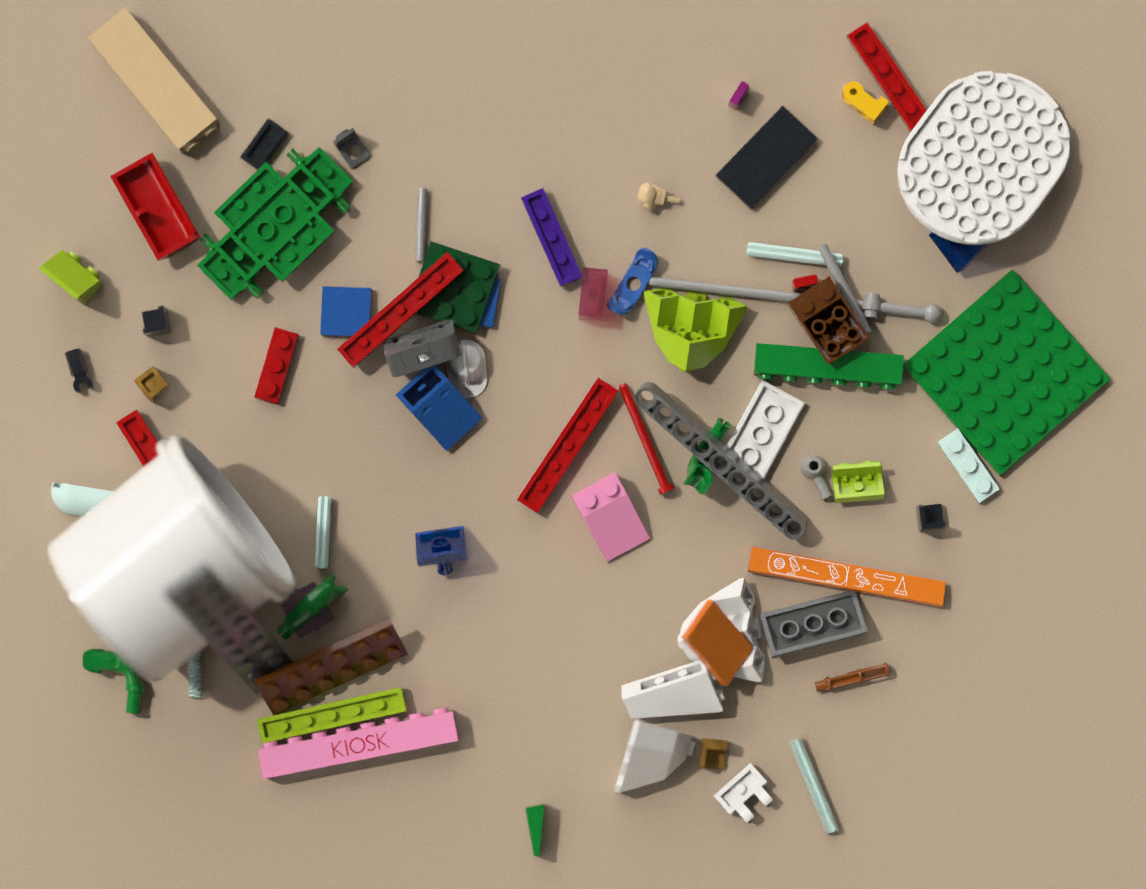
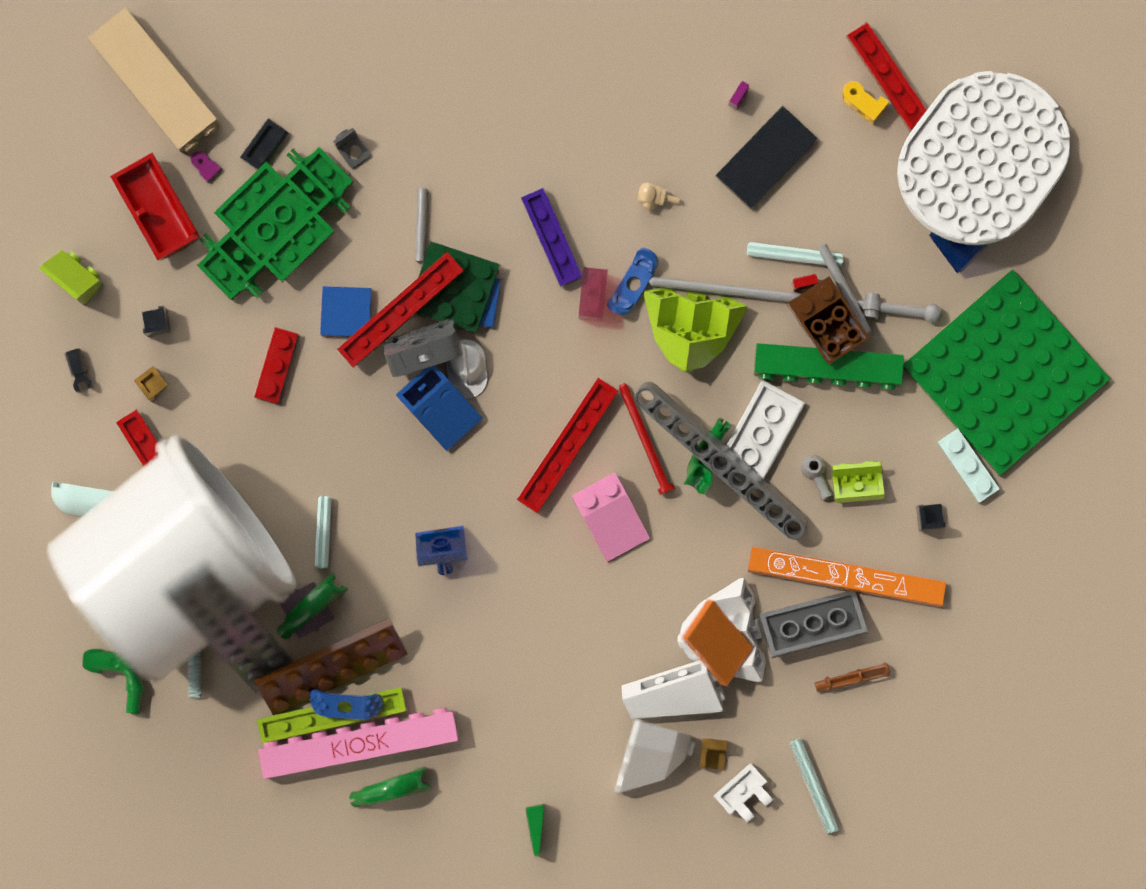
none -> magenta piece [191,151,222,183]
none -> blue piece [310,689,383,720]
none -> green piece [349,766,432,807]

